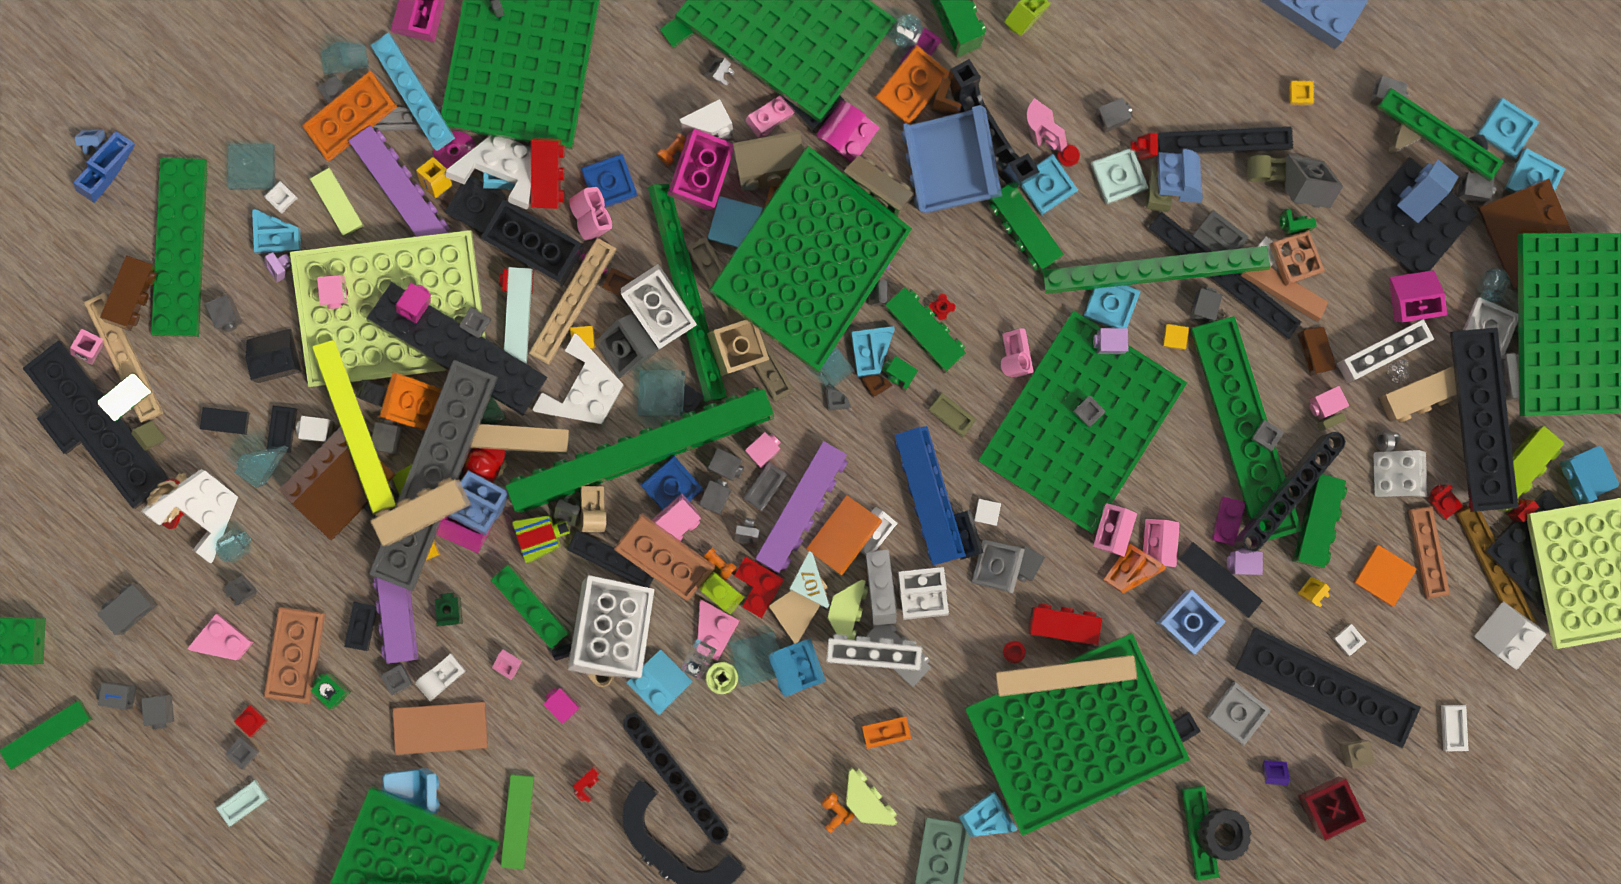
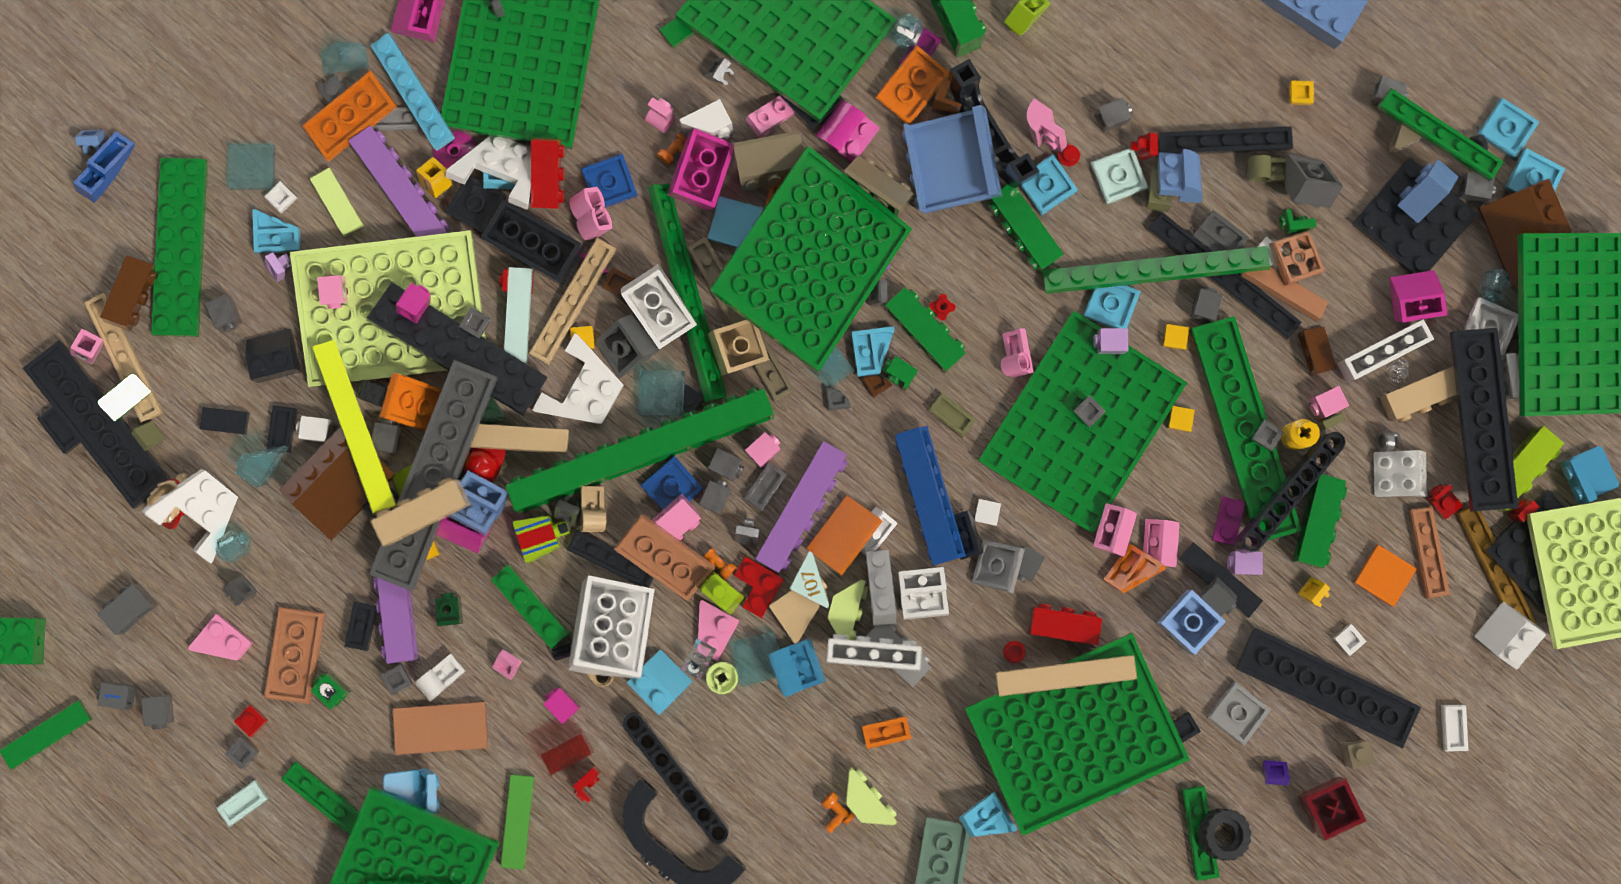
none -> green tile [281,761,360,835]
none -> clear red brick [540,732,594,776]
none -> bright pink plate [645,97,676,133]
none -> yellow tile [1168,406,1195,432]
none -> dark grey brick [1200,577,1237,617]
none -> yellow piece [1280,419,1320,450]

